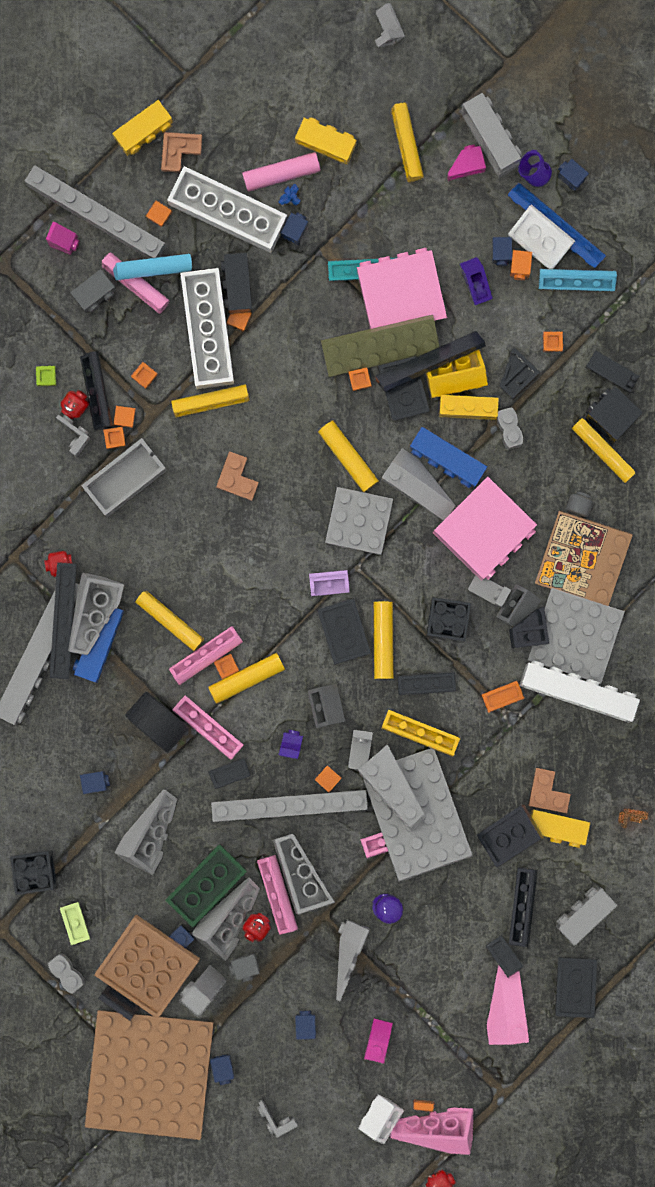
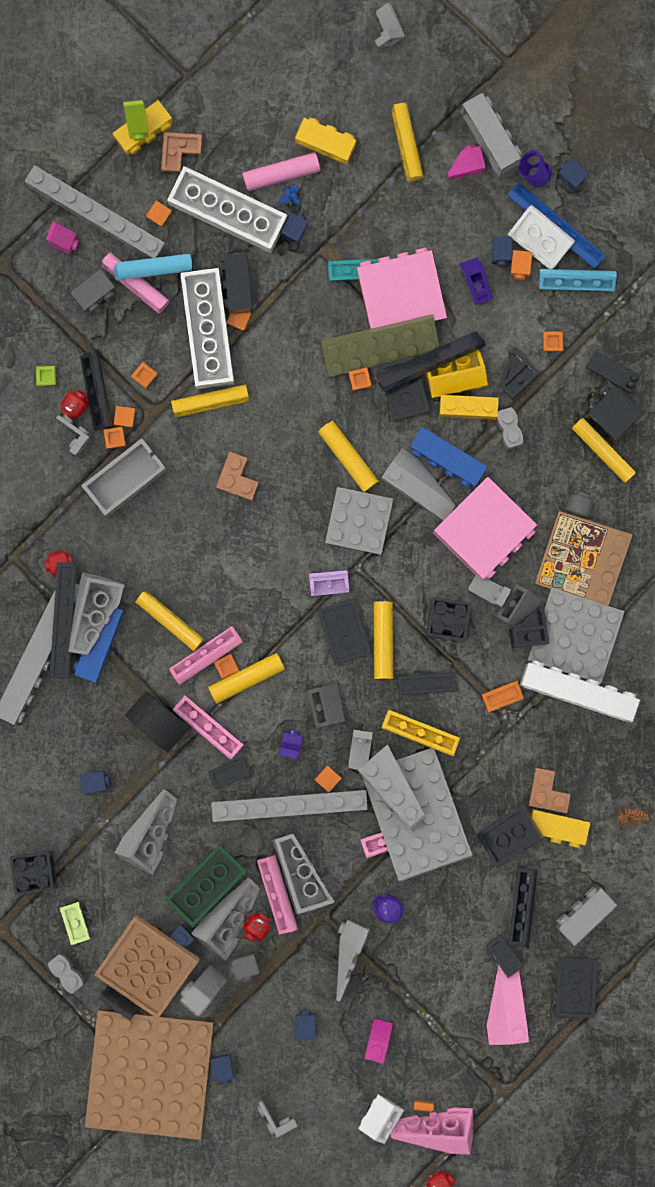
none -> lime slope [123,100,149,141]

